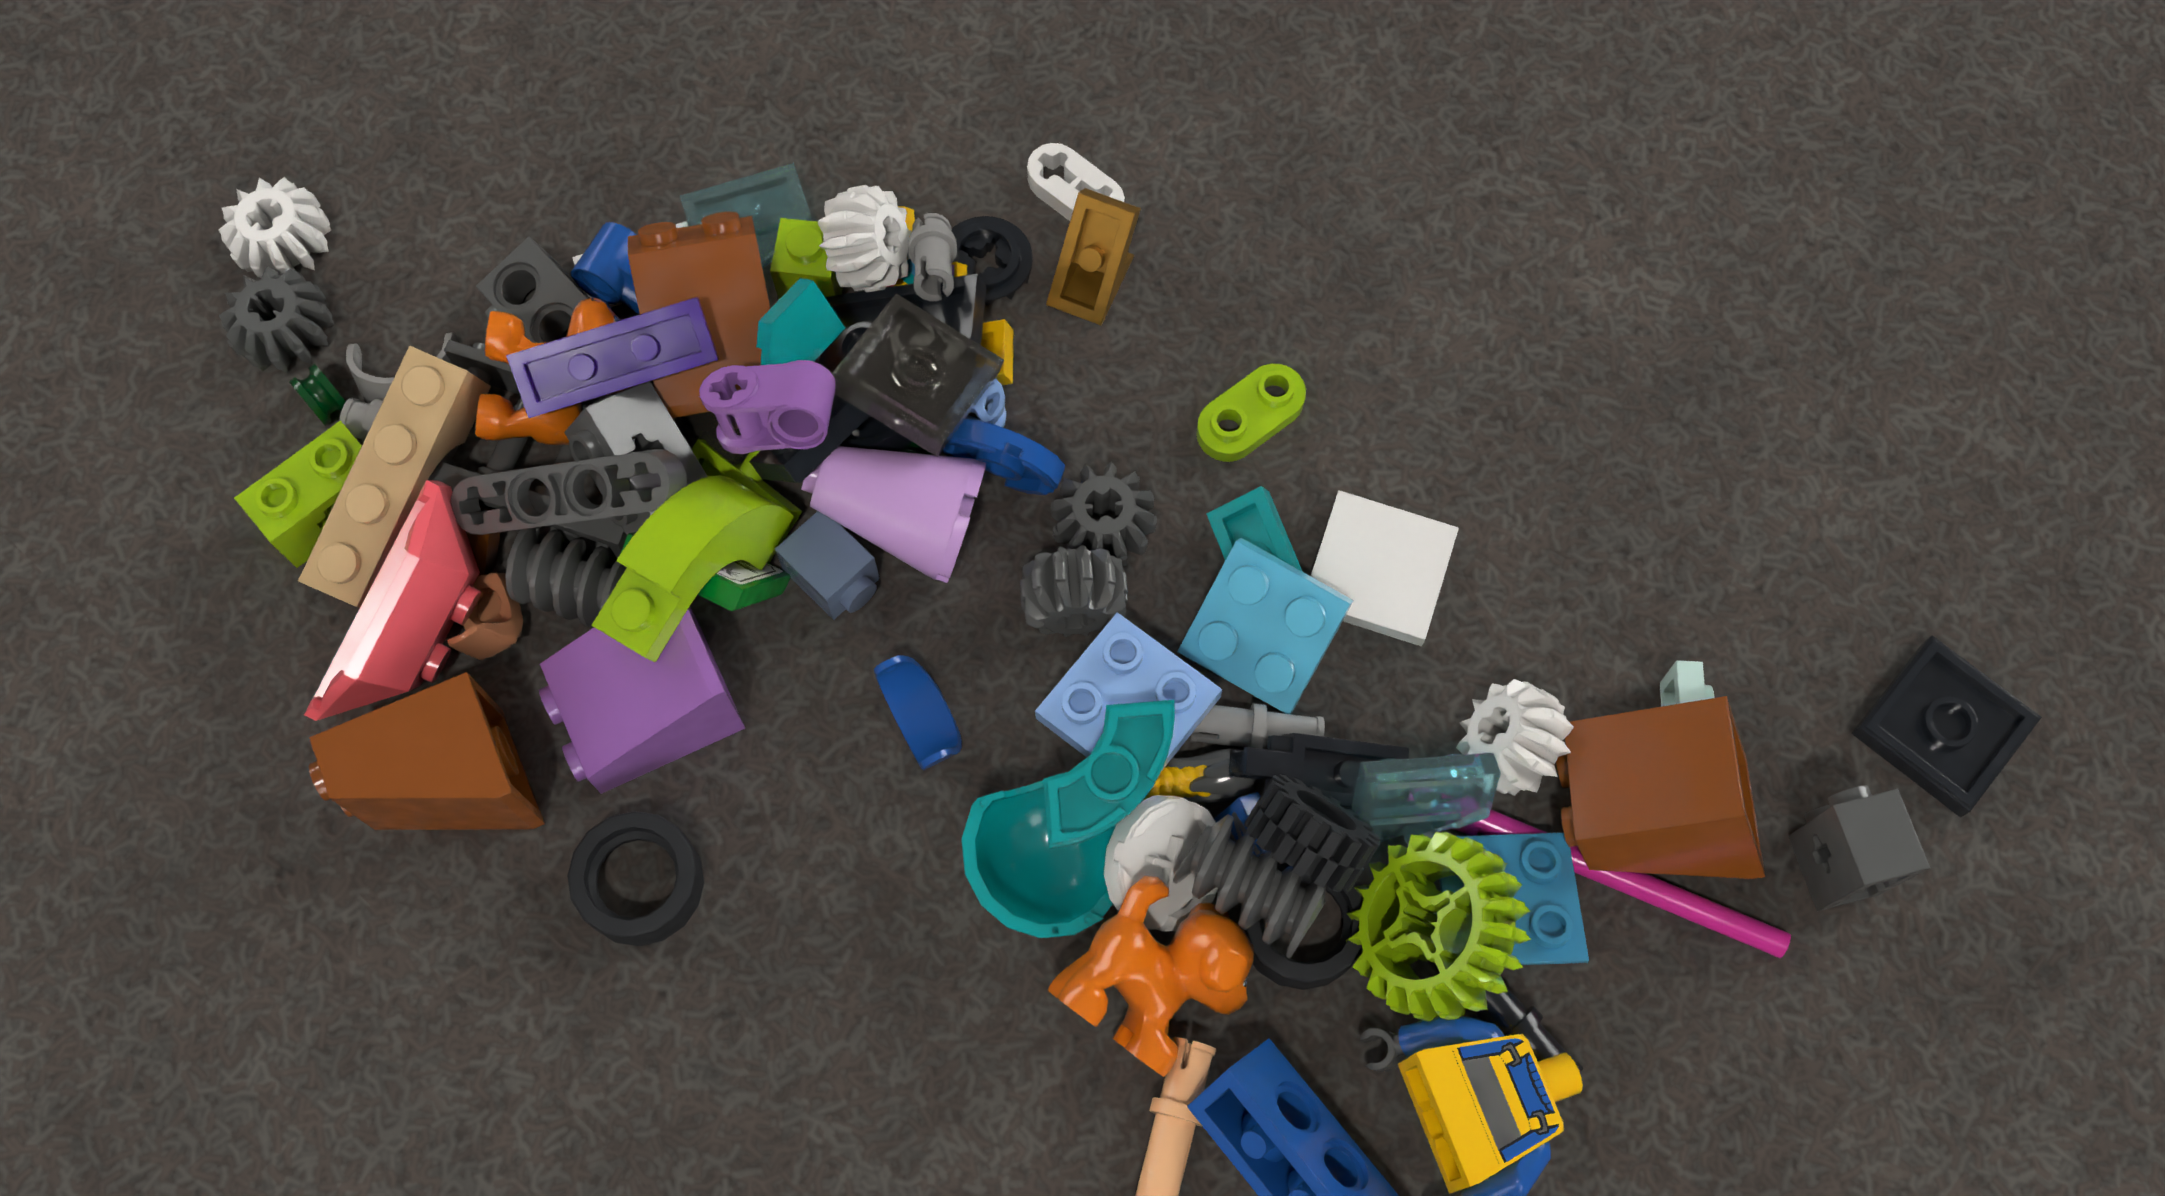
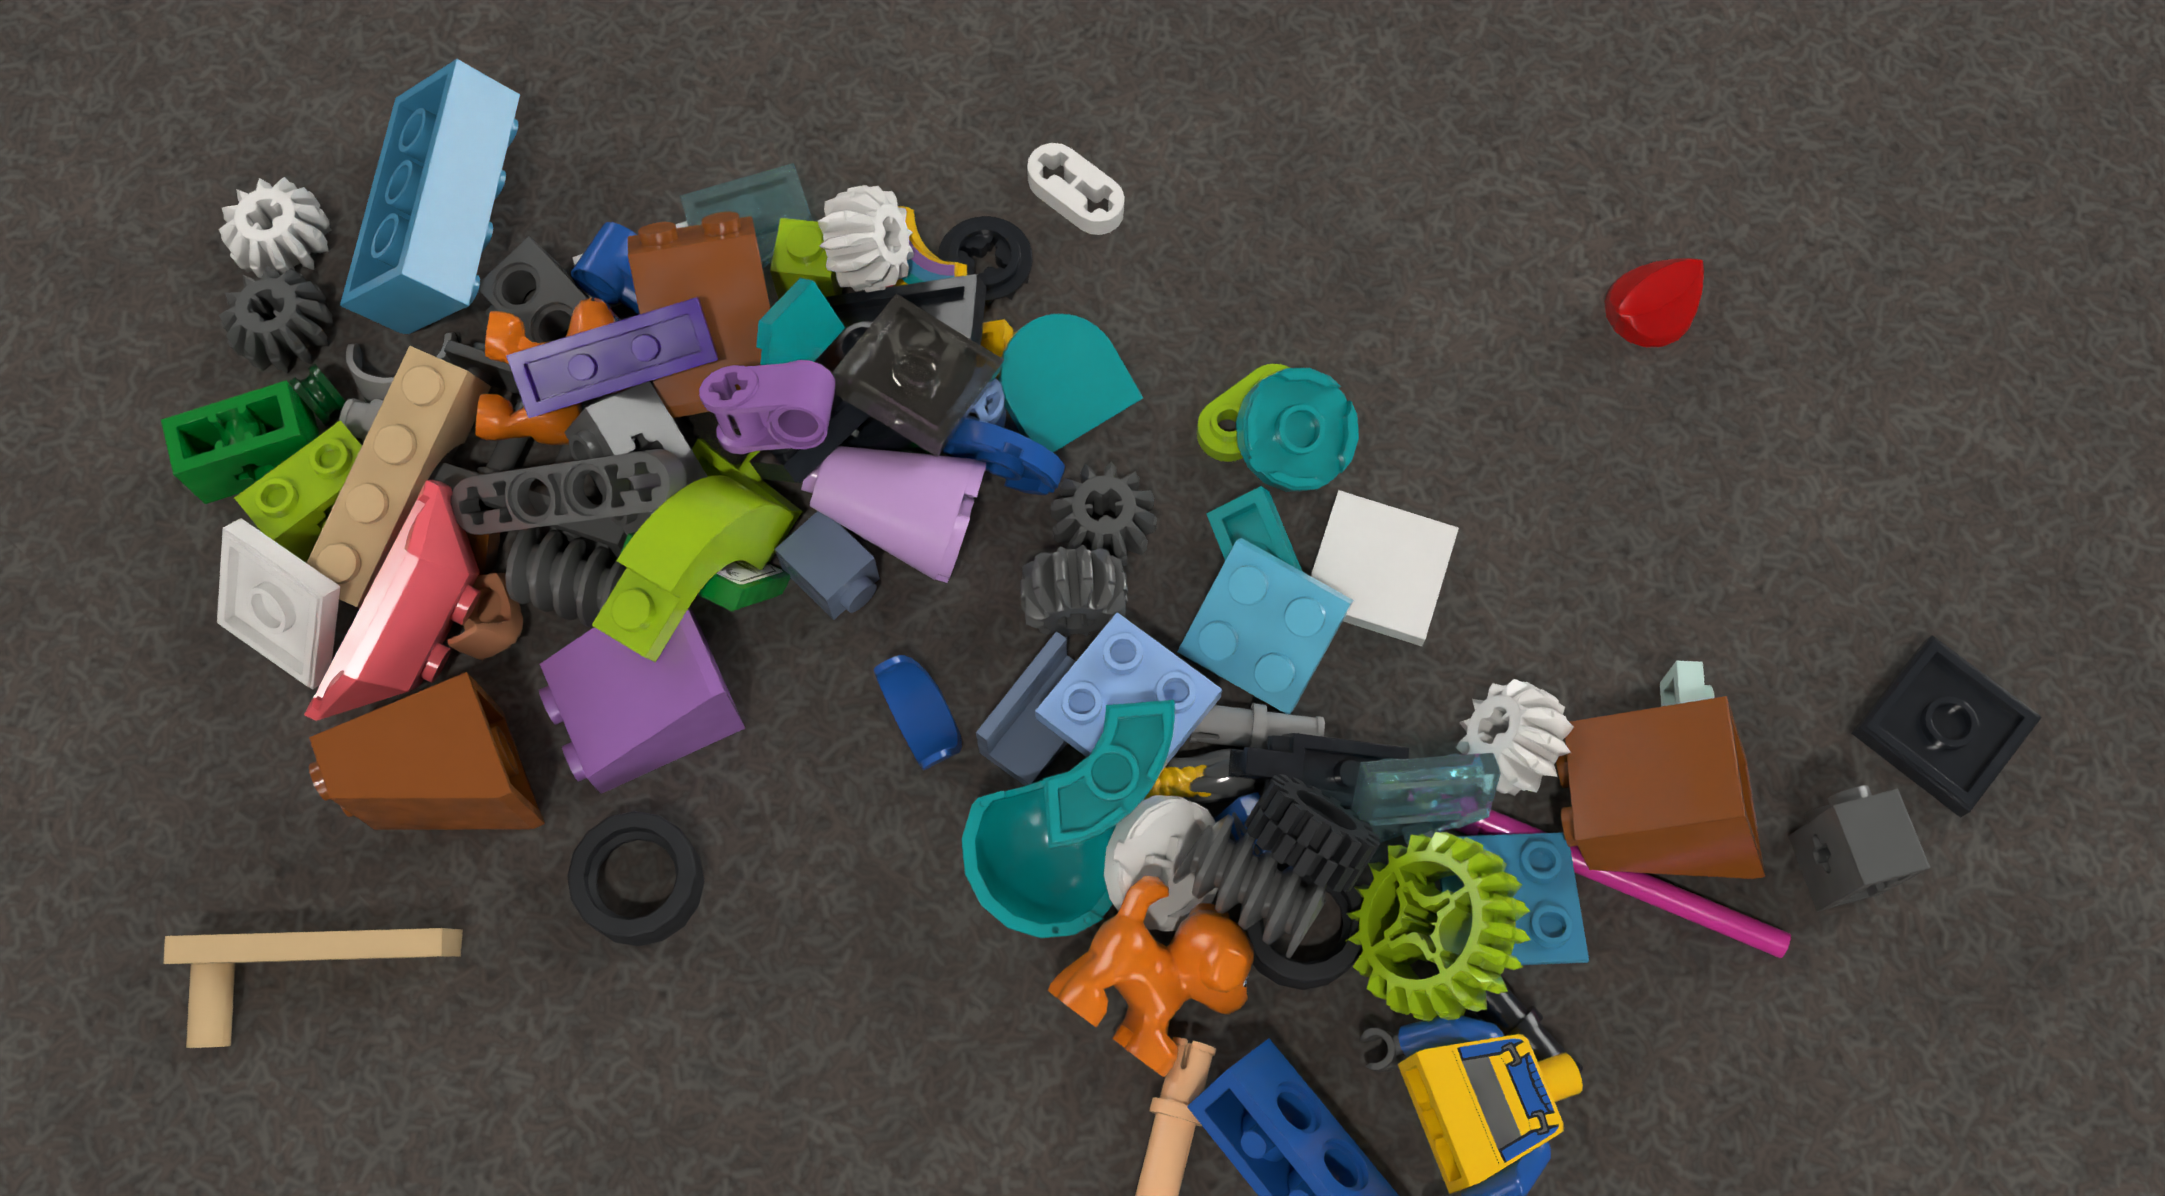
light grey pin [908,213,957,301] -> none
pearl gold slope [1046,188,1141,325] -> none
none -> green brick [161,380,320,504]
none -> tan piece [164,928,463,1048]
none -> white tile [217,518,340,689]
none -> dark azure brick [340,59,520,334]
none -> sand blue panel [976,631,1076,786]
none -> teal tile [998,314,1143,452]
none -> teal tile [1236,368,1359,492]
none -> red piece [1605,258,1704,347]

